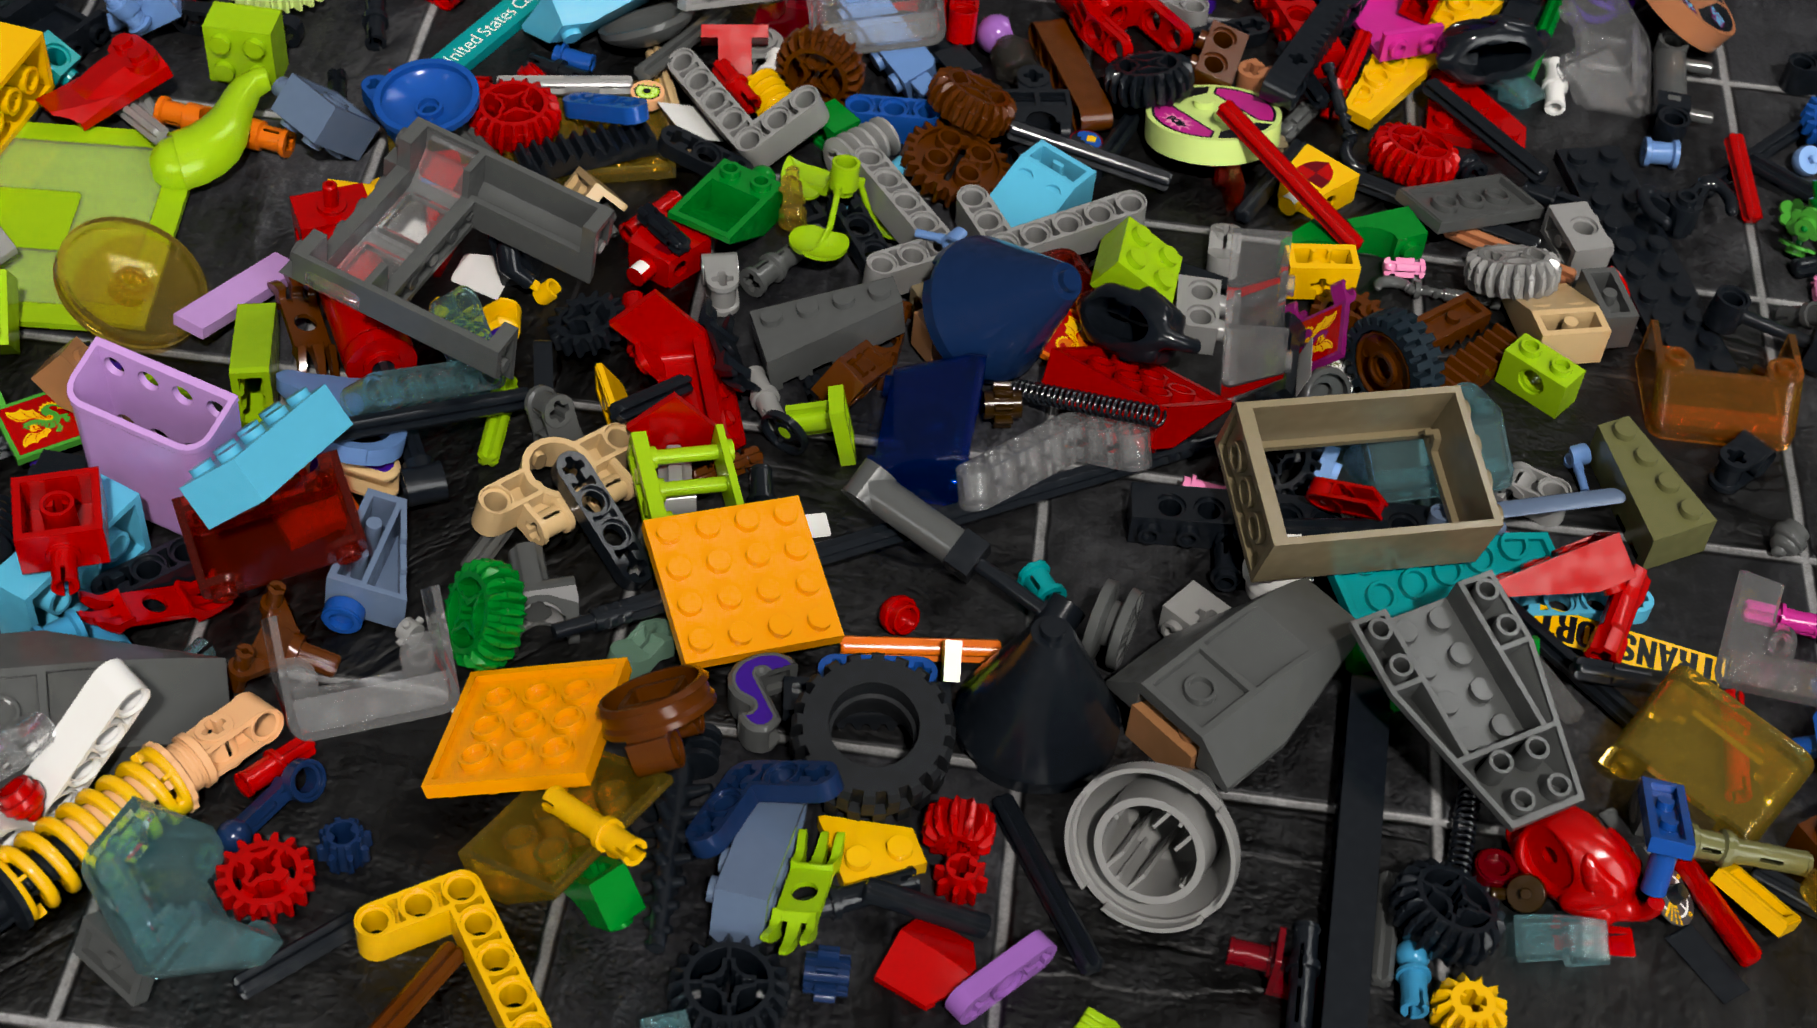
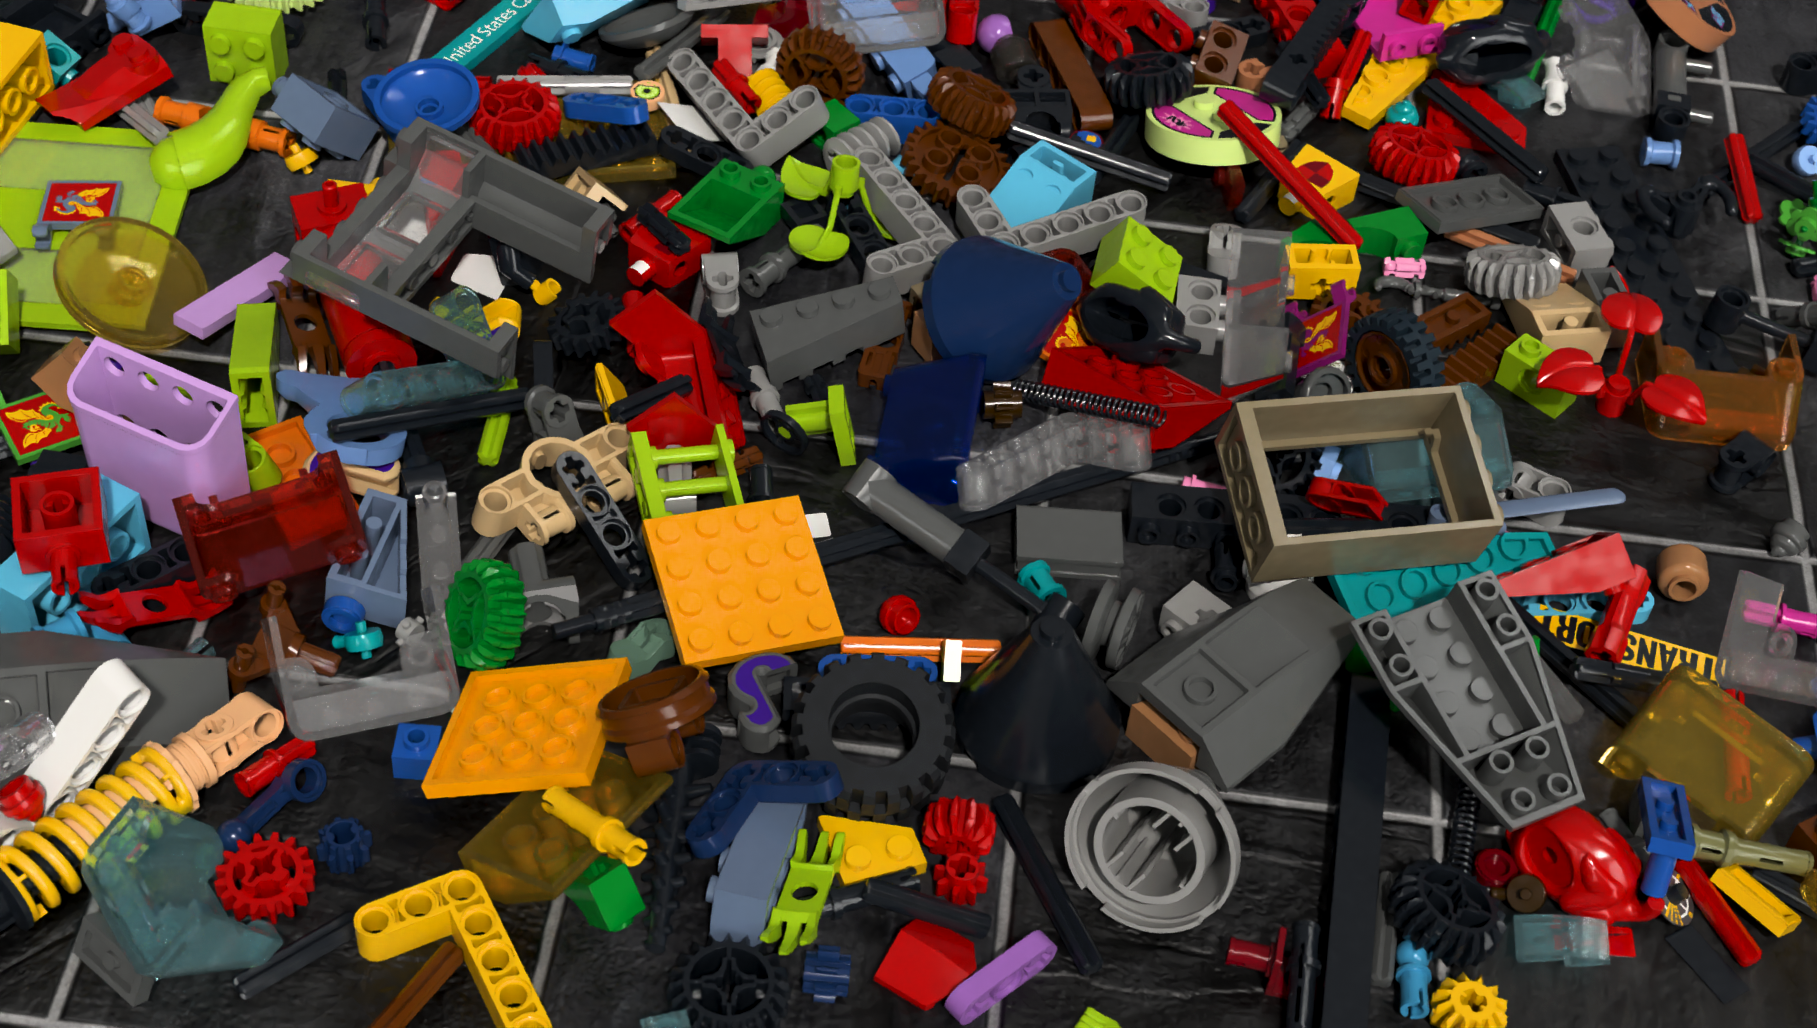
medium azure brick [179,384,353,530] -> none
clear yellow piece [779,165,807,231] -> none
reddish brown brick [811,339,893,408] -> none
medium blue hand [915,227,968,248] -> none
white sticker [1295,336,1313,397] -> none
black piece [1321,62,1373,173] -> none
medium blue hand [1563,443,1592,491] -> none
olive wedge [1589,416,1717,570] -> none
none -> flag [31,180,123,250]
none -> yellow piece [284,142,318,175]
none -> teal piece [332,620,384,659]
none -> blue plate [391,723,443,780]
none -> clear piece [415,481,462,613]
none -> dark grey piece [1014,505,1124,581]
none -> teal plate [1385,99,1419,126]
none -> red plant [1536,292,1707,425]
none -> medium nougat head [1655,544,1710,602]

